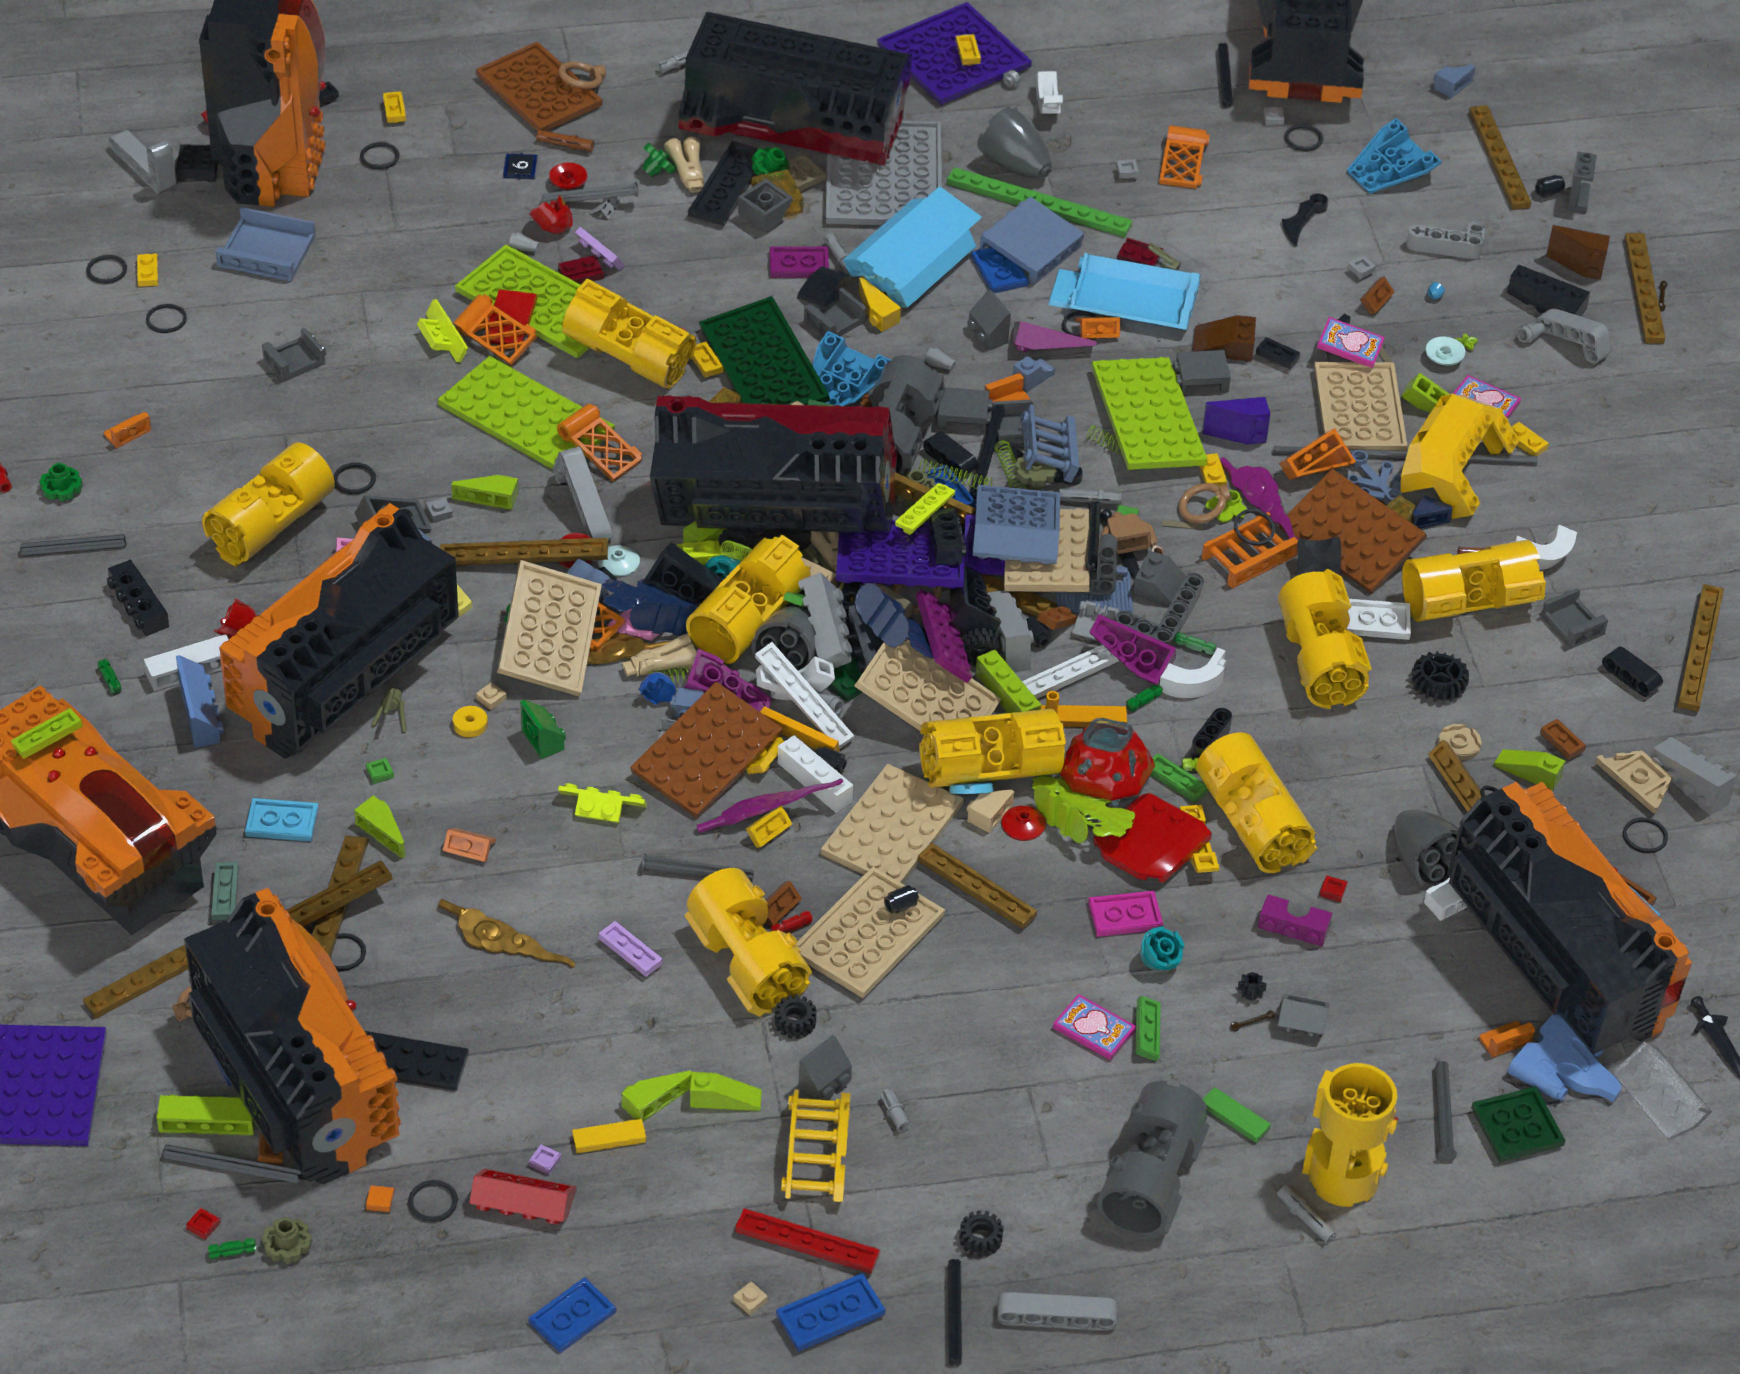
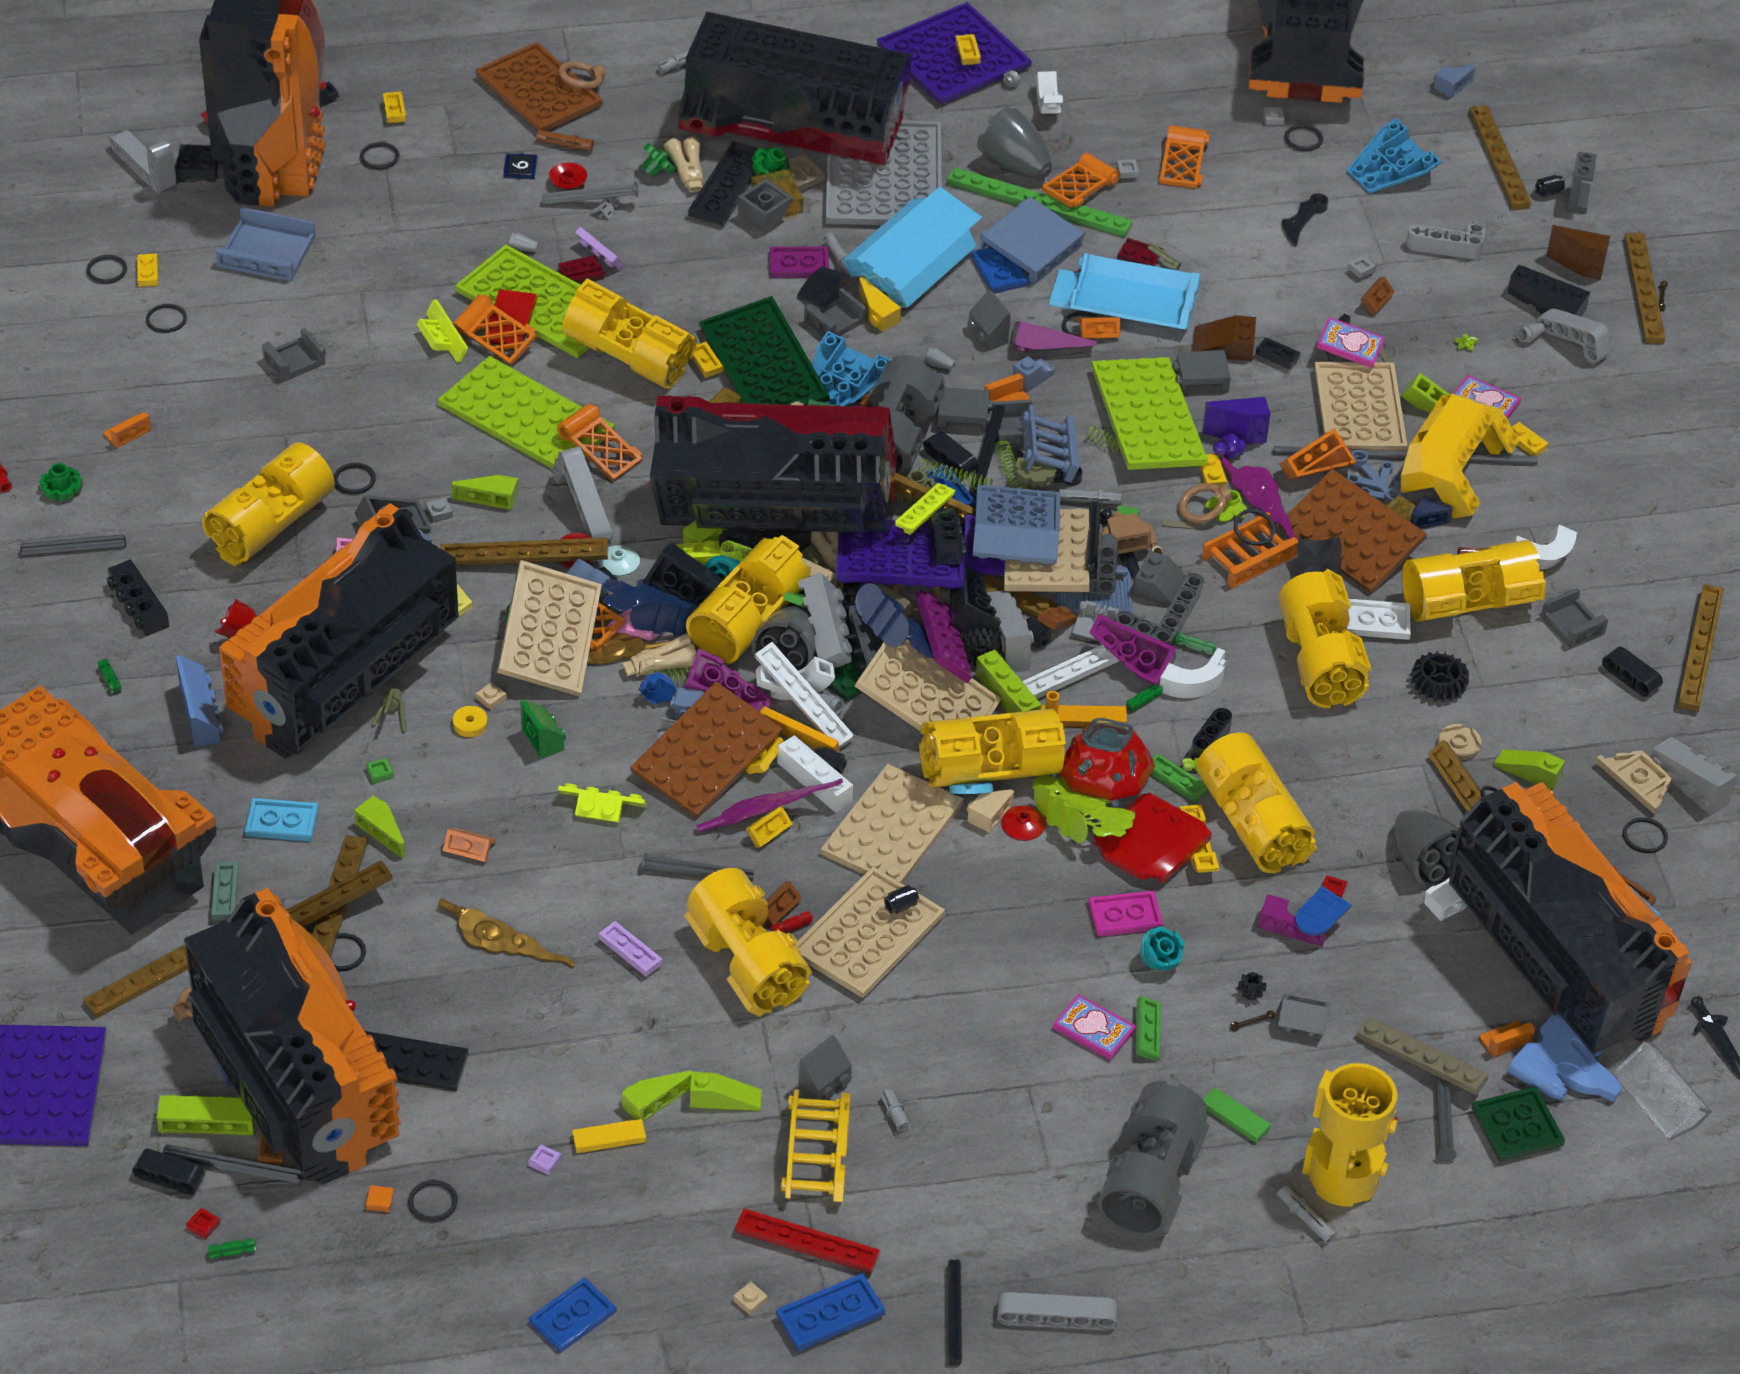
lime plate [11,708,83,759] -> none
white brick [144,634,229,691] -> none
olive plant [262,1217,312,1263] -> none
red slope [469,1168,577,1224] -> none
red helmet [528,196,573,234] -> none
black tyre [775,995,817,1039] -> none
pearl gold plate [918,843,1037,929] -> none
black tyre [959,1210,1003,1257] -> none
black axle [1218,43,1233,107] -> none
light aqua dish [1425,337,1465,365] -> none
dark azure hinge [1428,282,1445,299] -> none
dark orange plate [1540,719,1586,760] -> none
none -> black beam [132,1149,206,1195]
none -> orange piece [1041,153,1119,208]
none -> dark purple animal [1213,433,1245,459]
none -> blue window [1295,886,1351,936]
none -> dark tan plate [1357,1017,1488,1095]

